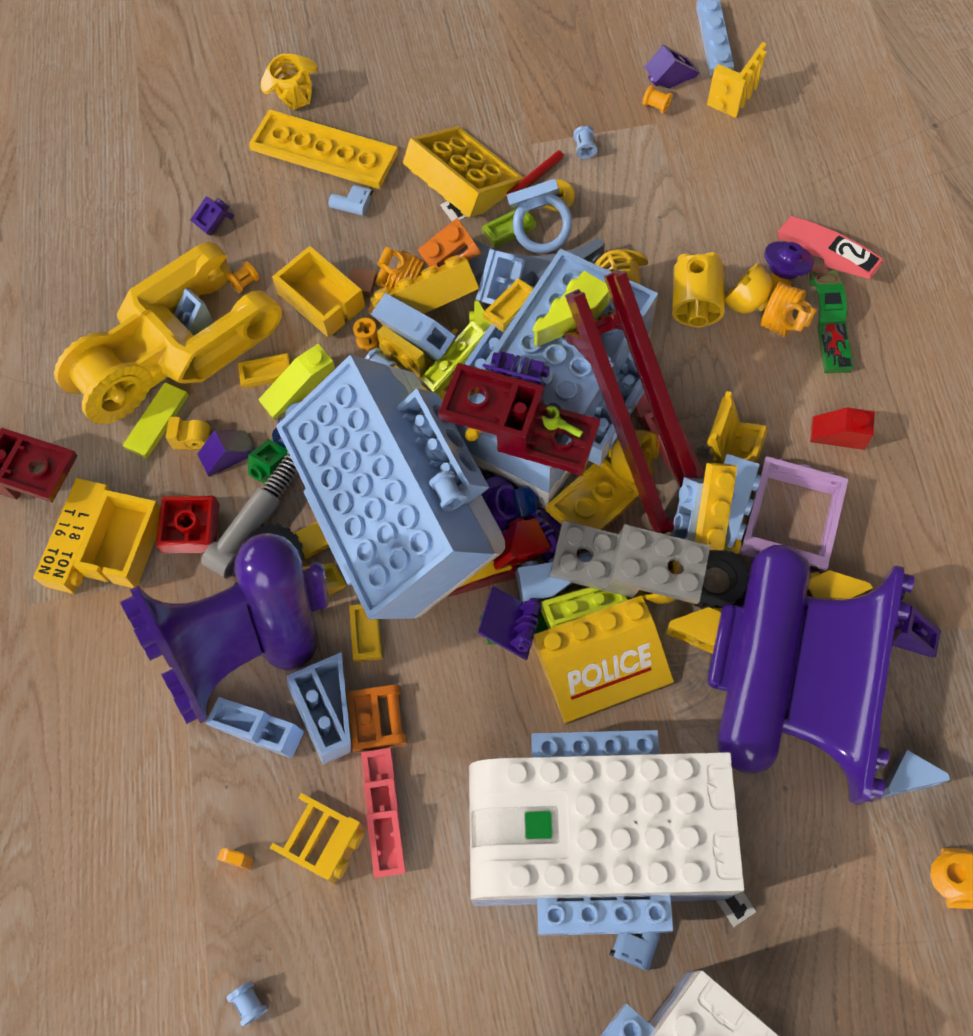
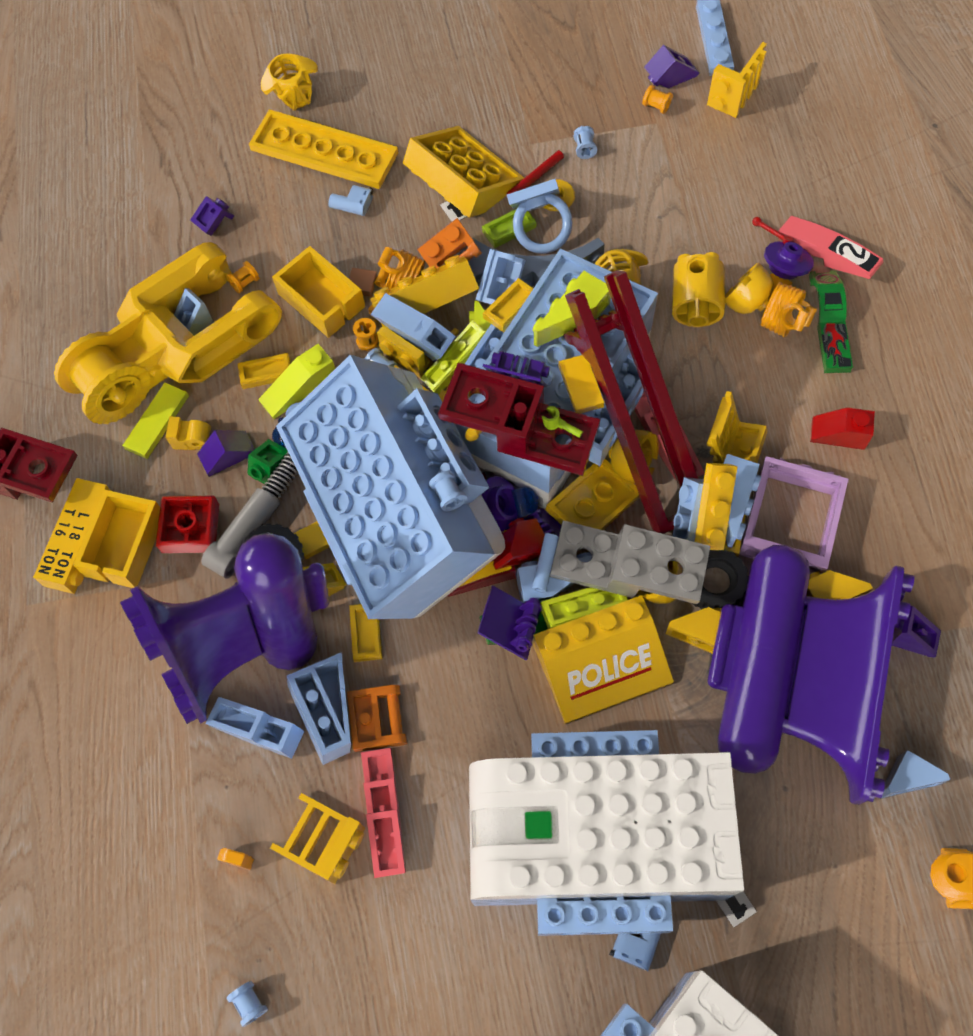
none -> light blue piece [532,533,559,592]
none -> yellow tile [558,355,604,414]
none -> red hinge [752,217,794,244]

